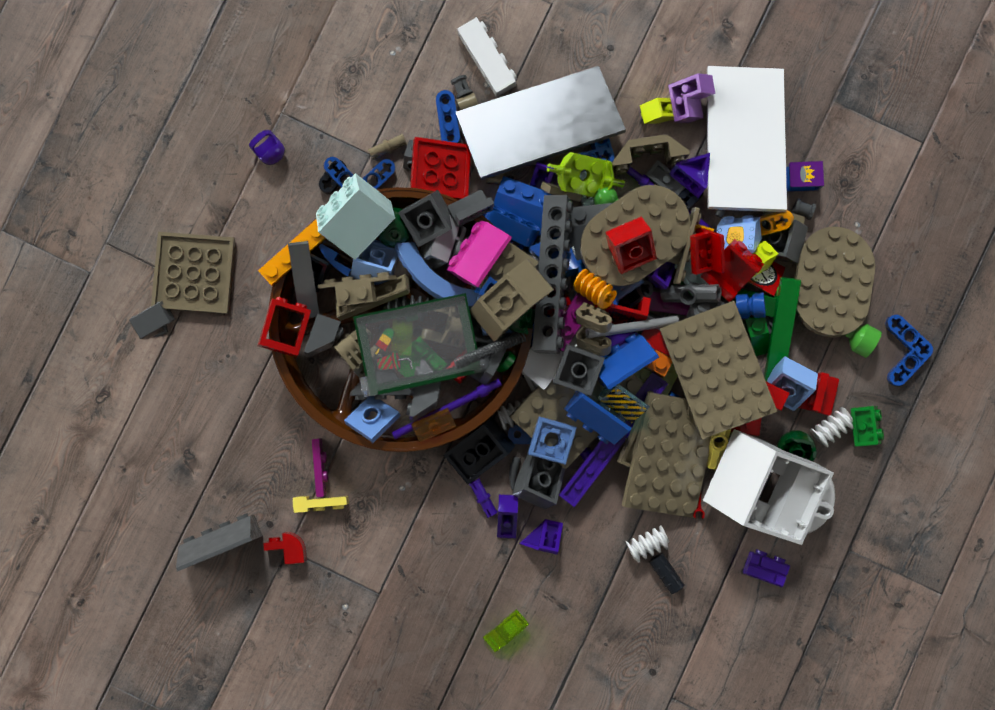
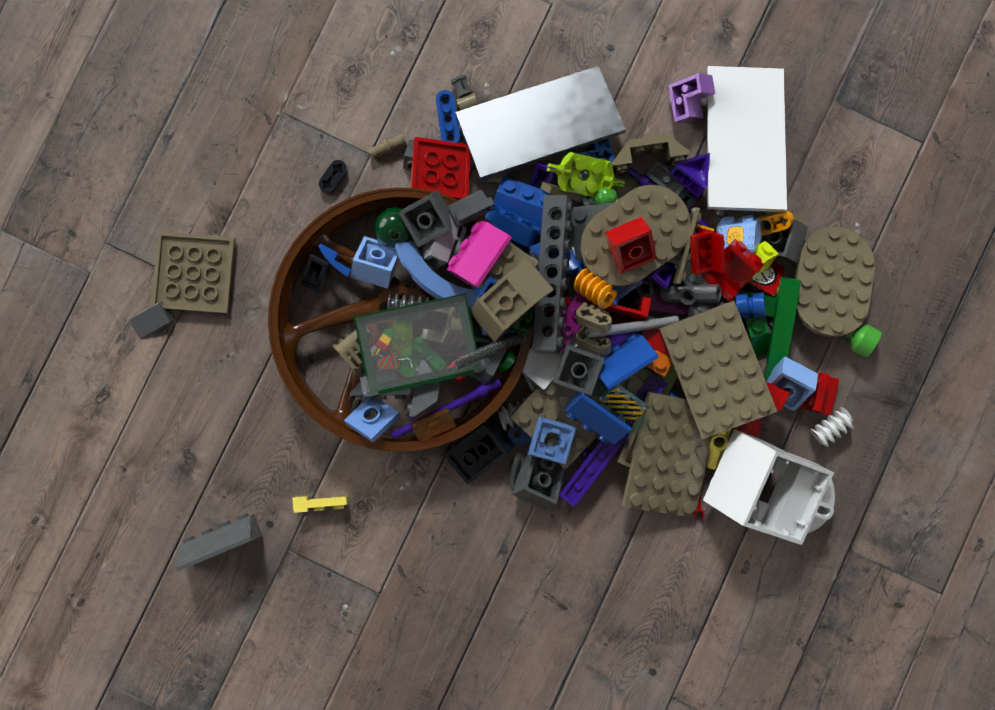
dark purple helmet [249,130,285,165] -> none
red window [257,297,311,358] -> none
light orange plate [258,219,326,286] -> none
red brick [263,532,307,564] -> none
dark grey tile [288,241,320,319] -> none
dark grey slope [304,314,344,358] -> none
magenta plate [312,438,328,497] -> none
light aqua container [316,173,395,260] -> none
dark tan bracket [318,272,396,306] -> none
blue beam [323,157,395,189] -> none
dark tan tile [336,274,410,321] -> none
white brick [457,17,517,98] -> none
dark purple pin [469,478,498,518] -> none
clear neon green slope [483,609,529,652] -> none
dark purple slope [497,494,518,538] -> none
dark purple slope [519,519,563,555] -> none
white piece [626,525,669,563] -> none
neon yellow slope [640,98,674,124] -> none
black axle [649,553,685,594] -> none
dark purple brick [743,549,790,587] -> none
dark green cylinder [777,430,817,462] -> none
dark purple piece [786,161,824,192] -> none
dark grey bush [792,198,816,220] -> none
green bracket [850,406,884,446] -> none
blue beam [885,315,933,386] -> none

